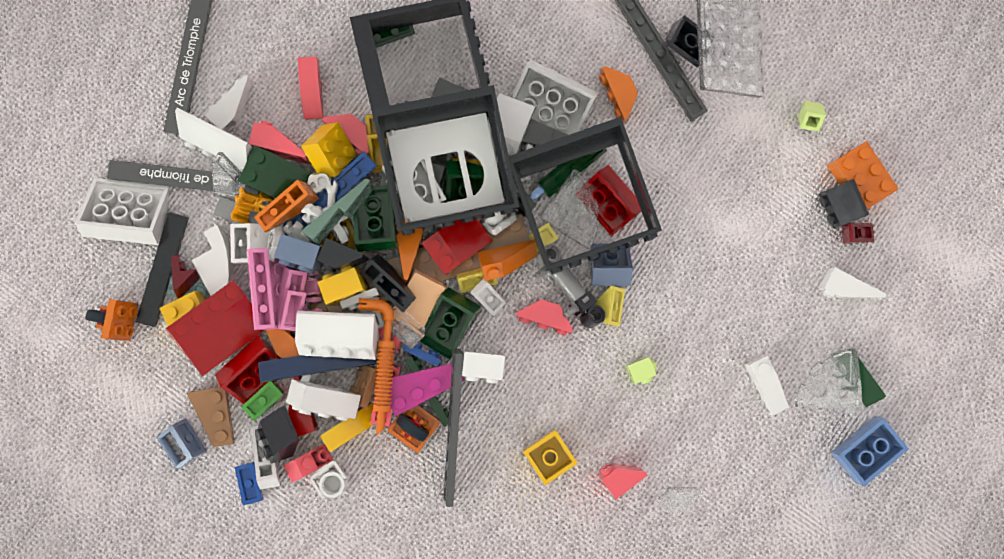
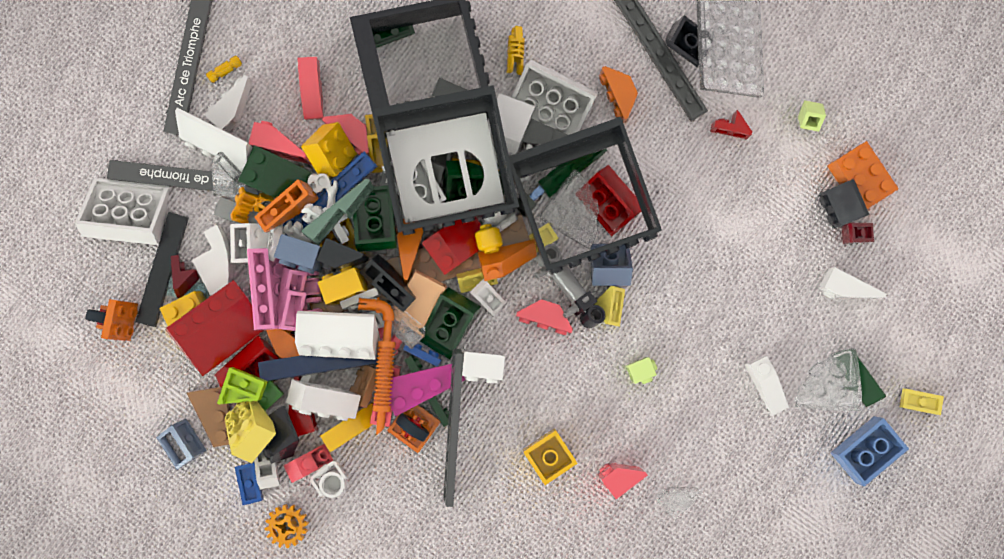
none -> yellow axle [206,55,242,83]
none -> lime wing [217,367,268,405]
none -> light yellow slope [225,401,276,463]
none -> light orange gear [264,504,309,548]
none -> yellow head [475,224,503,254]
none -> yellow hinge [506,26,525,75]
none -> red slope [710,110,752,140]
none -> light yellow plate [899,388,944,415]

